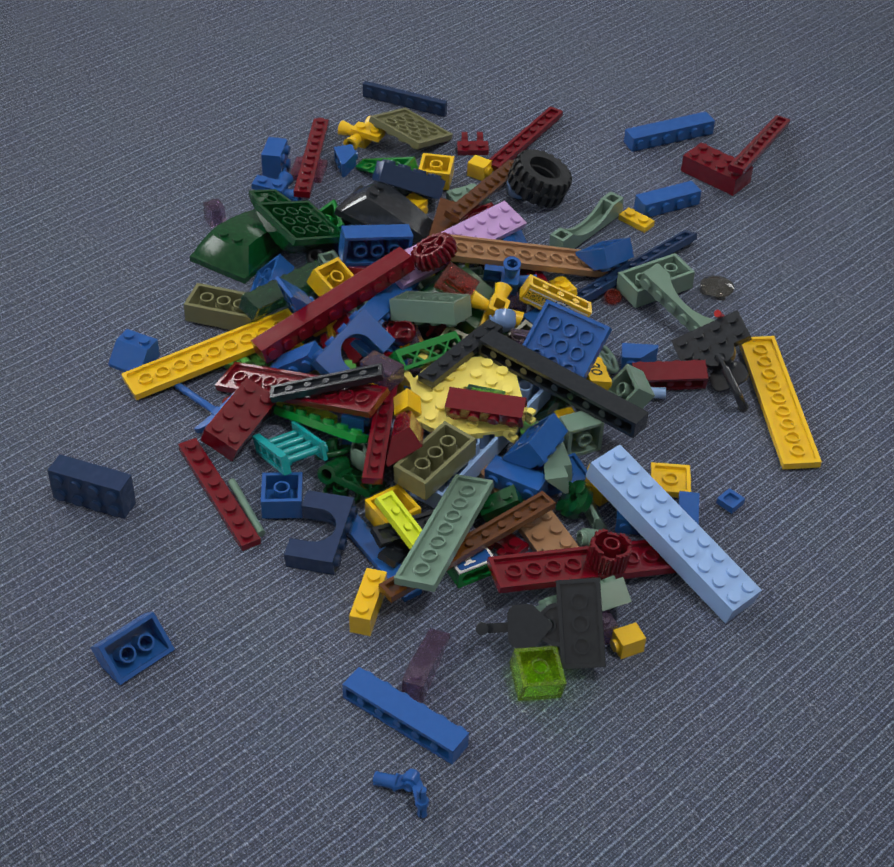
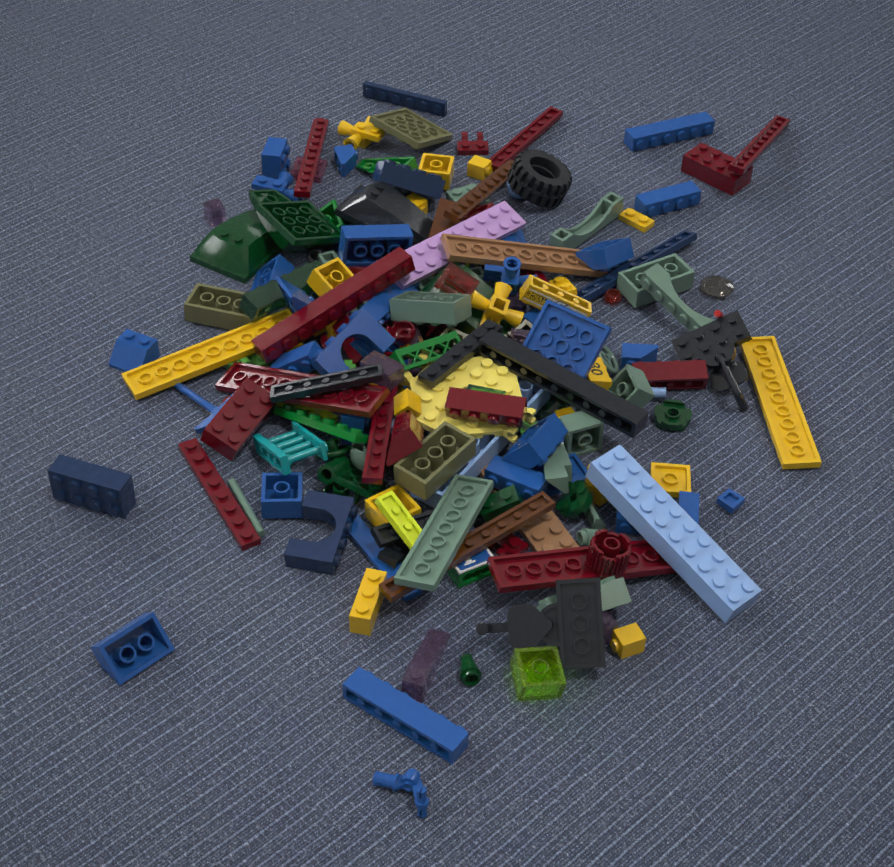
dark red gear [411,232,458,272] -> none
medium blue hair [489,308,516,333] -> none
none -> dark green cone [460,654,482,686]
none -> dark green plate [653,399,692,432]

